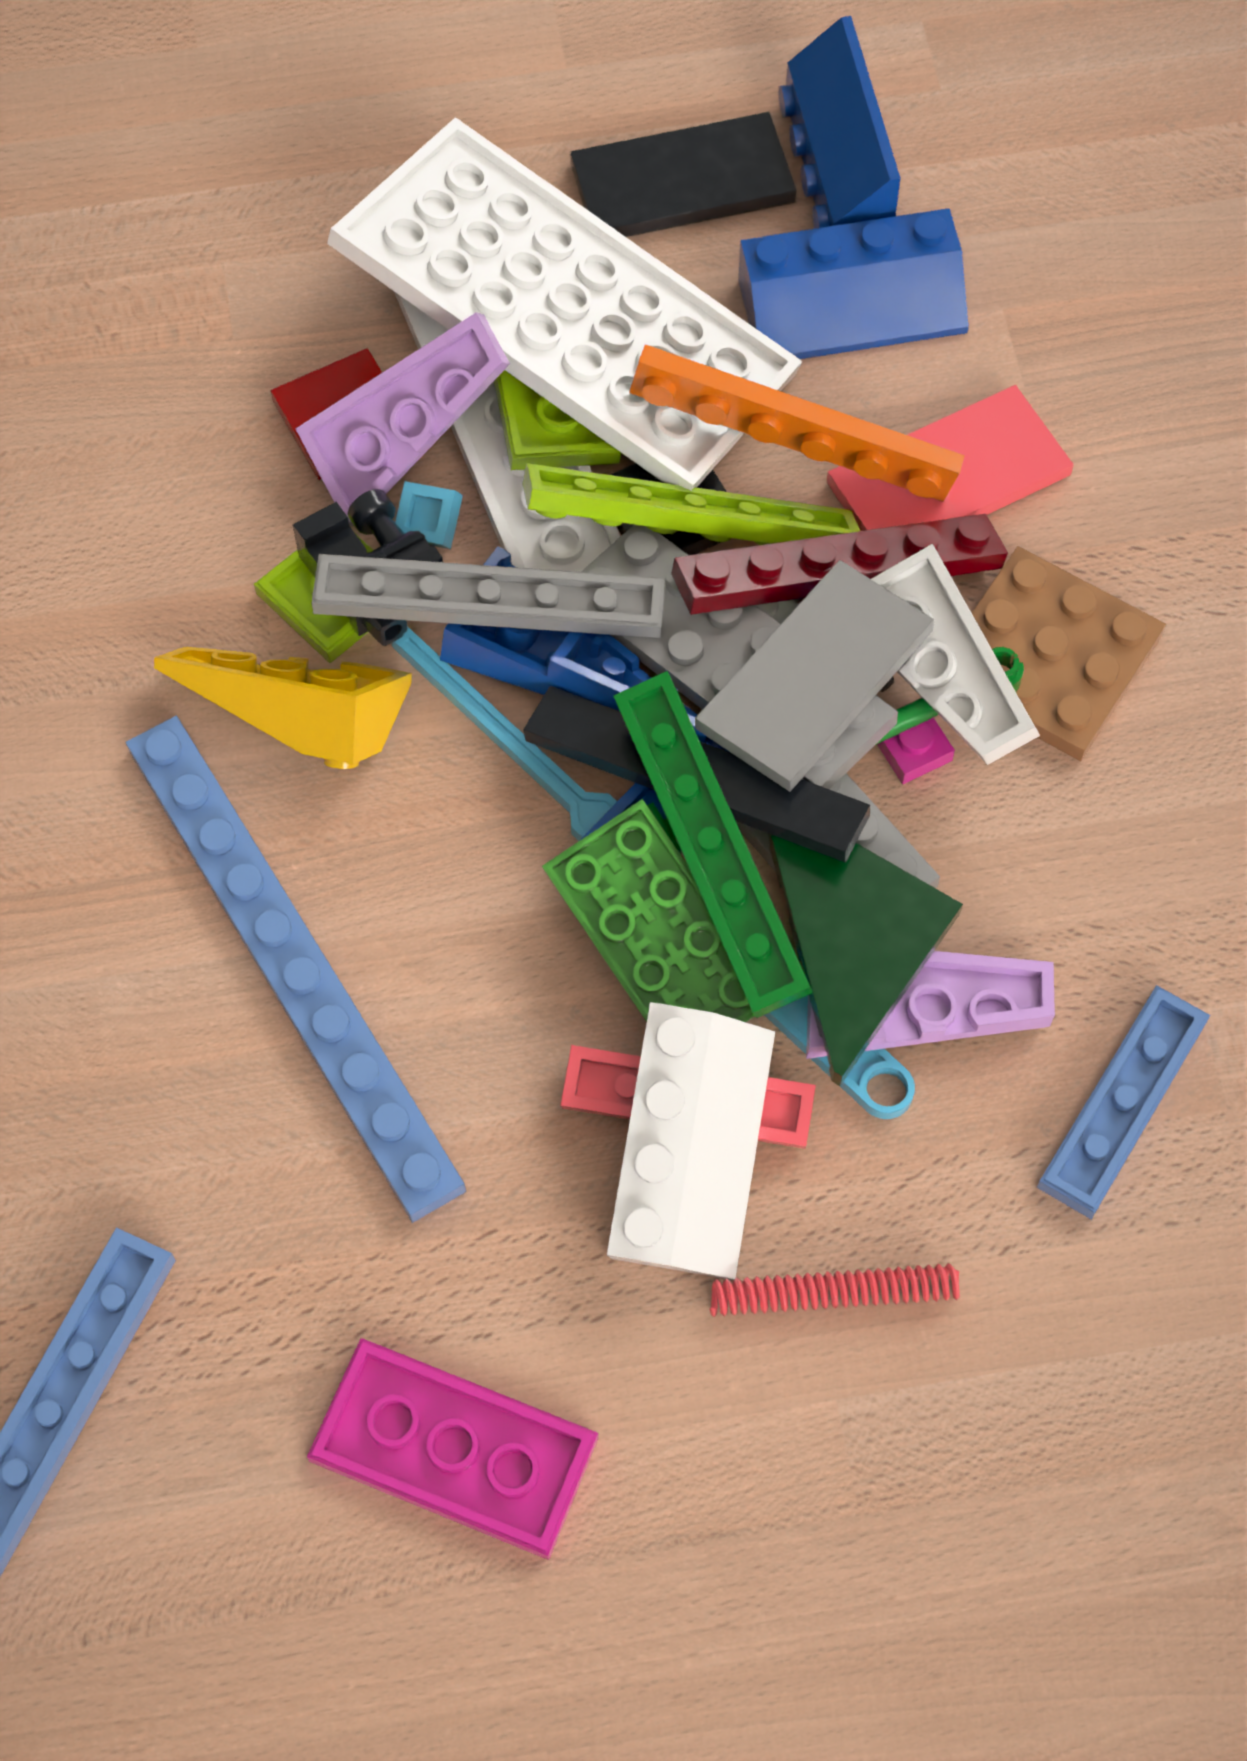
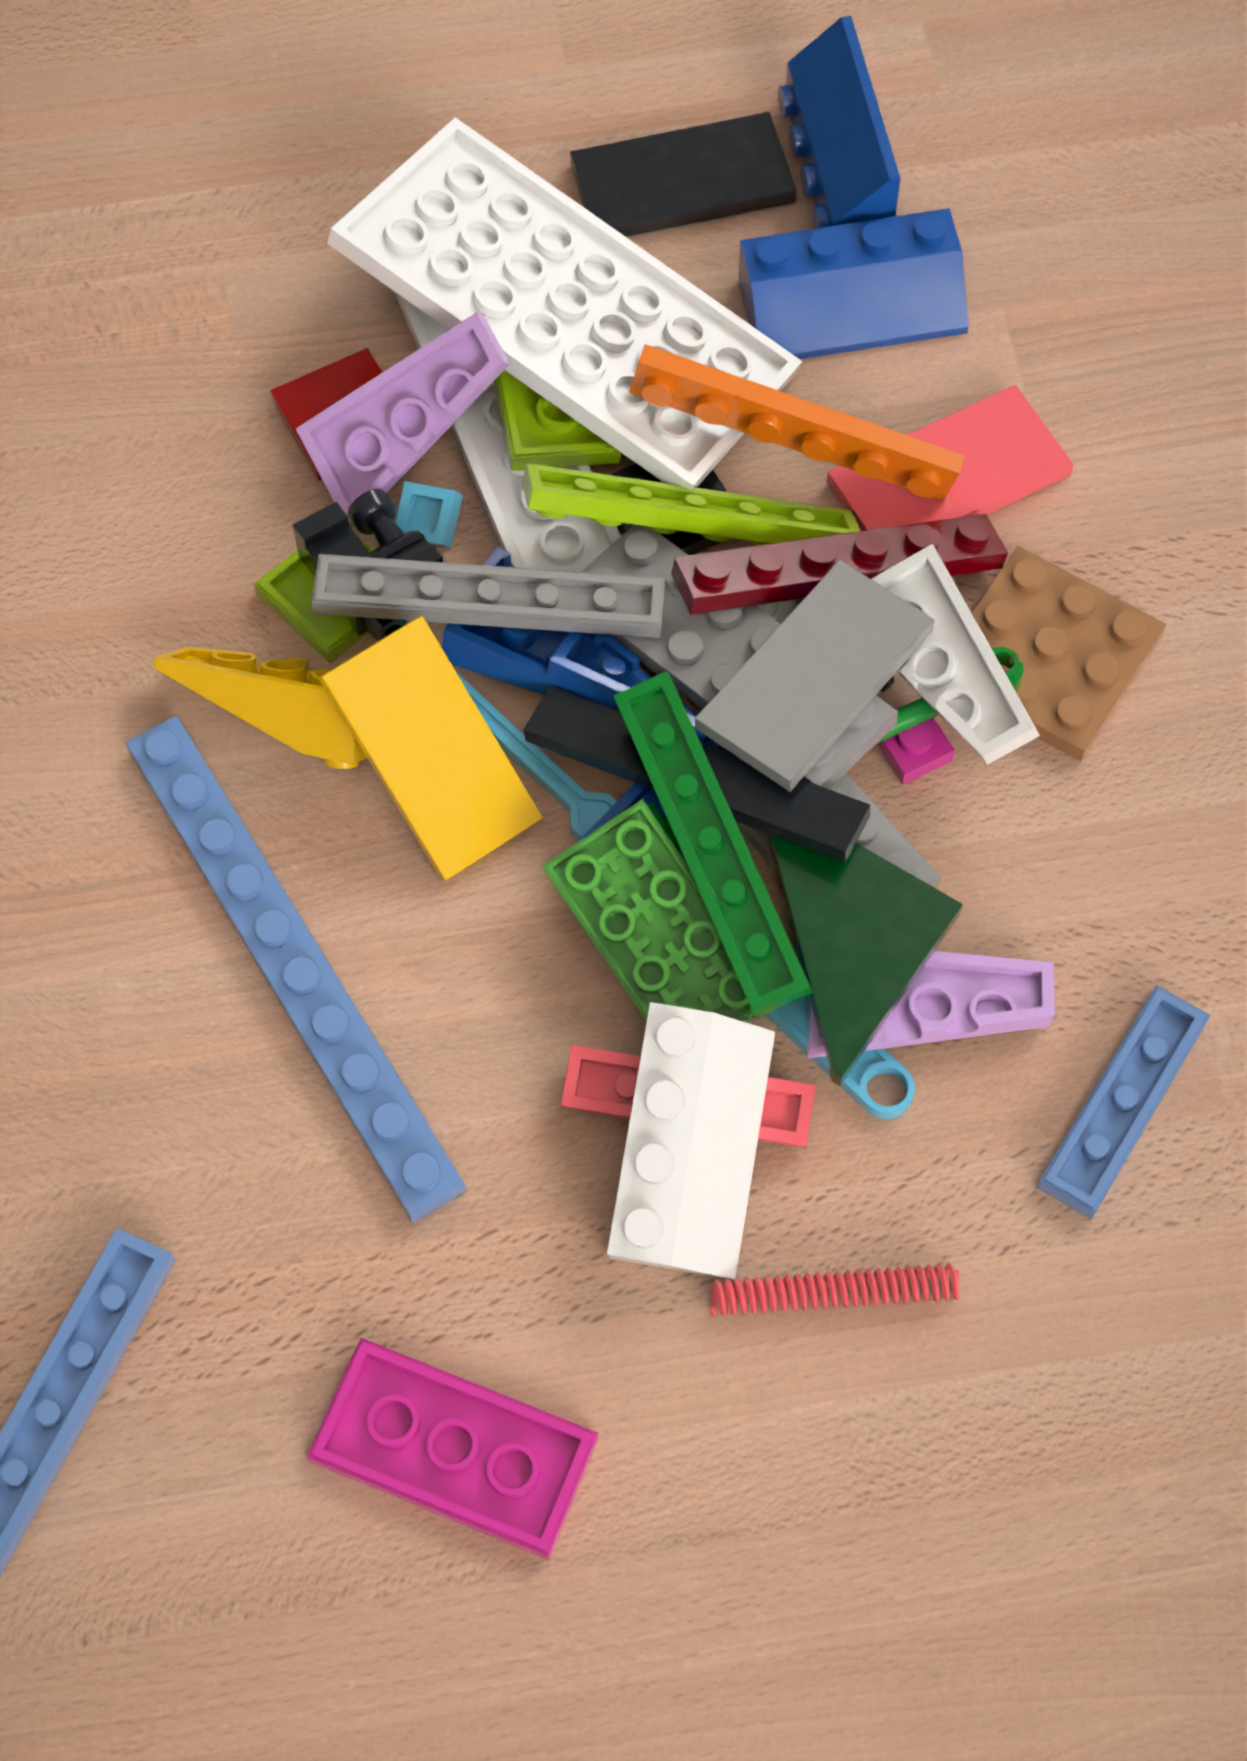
none -> yellow tile [319,616,543,881]

